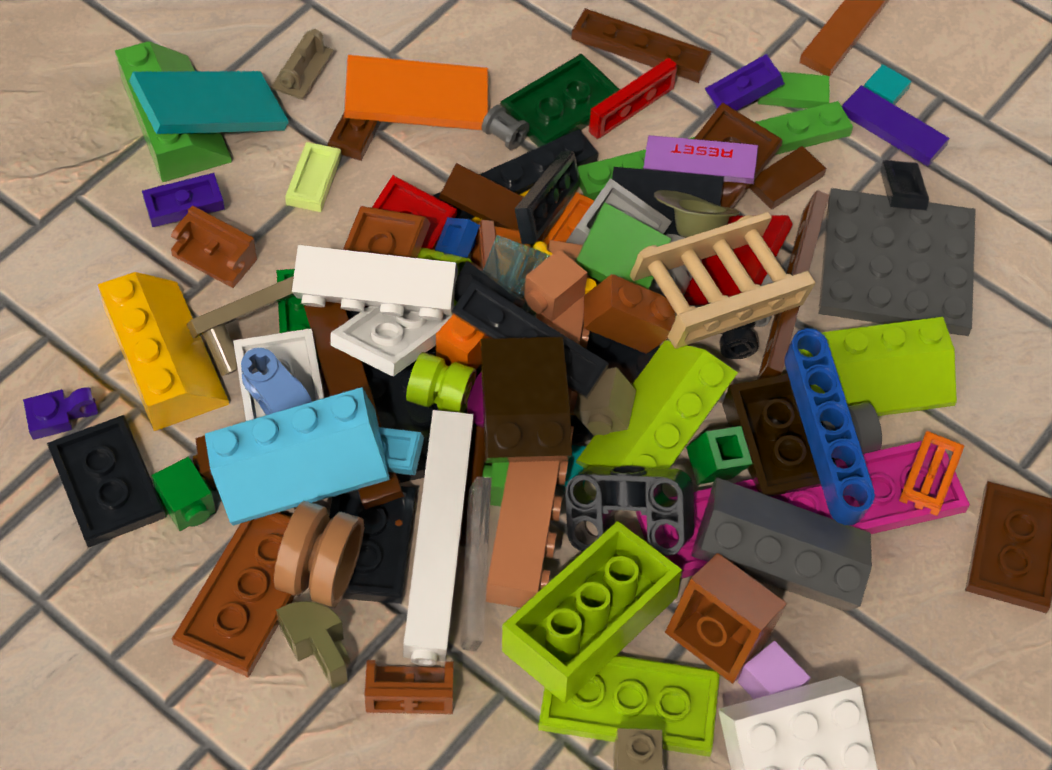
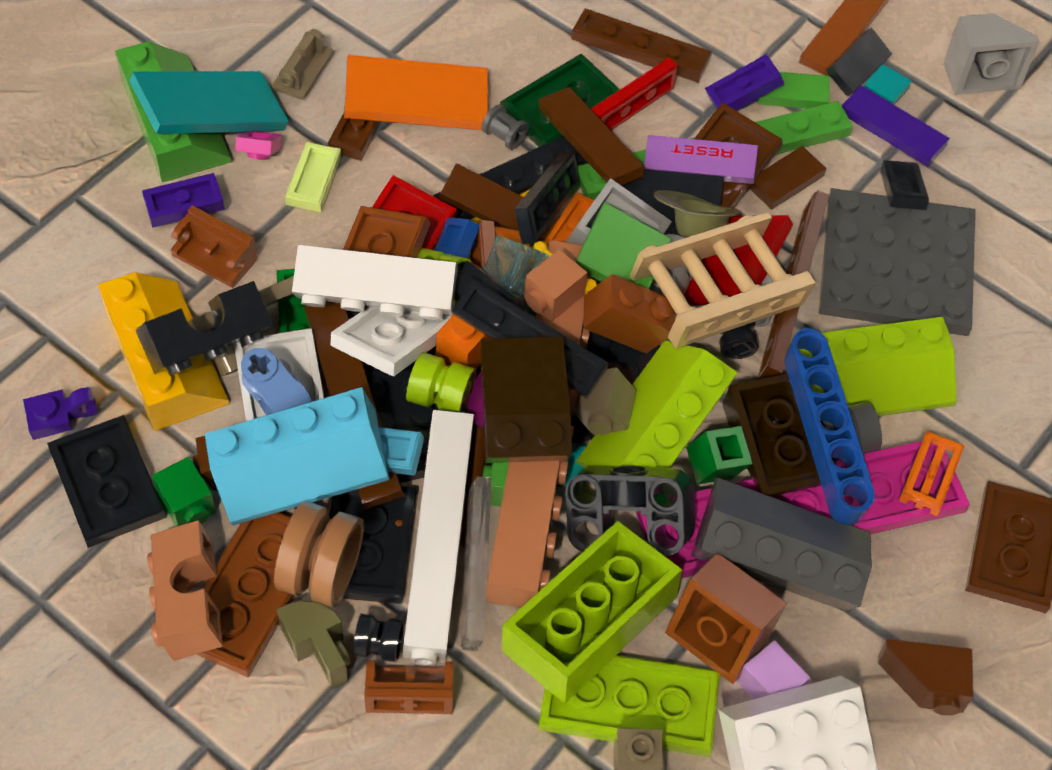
none -> black arch [135,281,273,376]
none -> nougat arch [147,520,223,661]
none -> dark pink plate [236,131,282,159]
none -> black wheel [353,613,404,662]
none -> reddish brown tile [539,87,644,186]
none -> black tile [826,27,892,96]
none -> reddish brown slope [878,639,973,716]
none -> light grey slope [943,13,1040,95]

